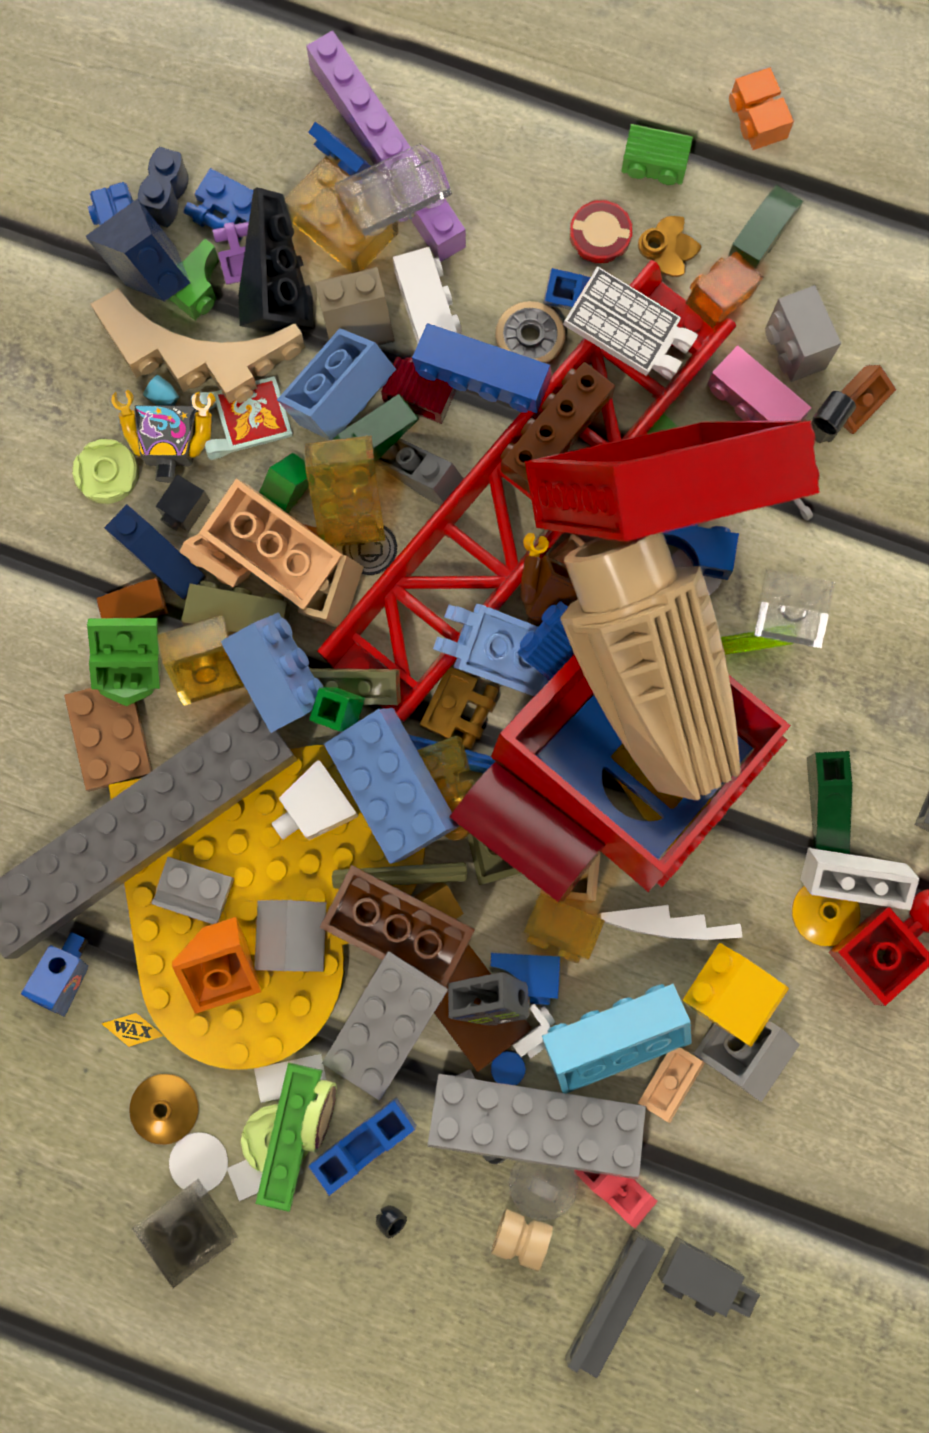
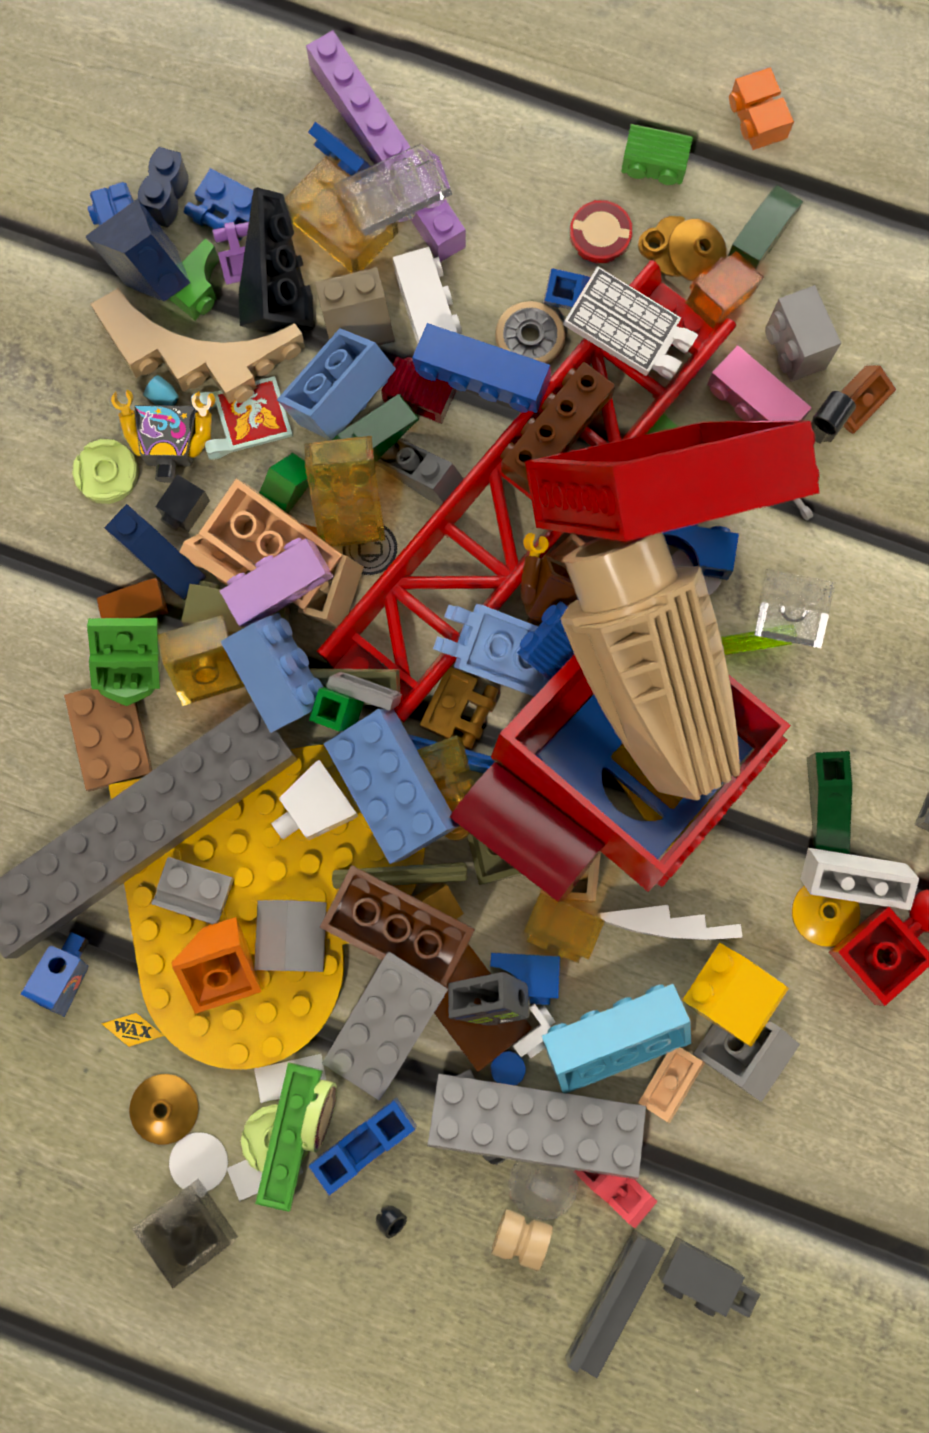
none -> lavender brick [220,538,334,627]
none -> light grey tile [326,671,402,711]
none -> pearl gold dish [668,219,727,283]

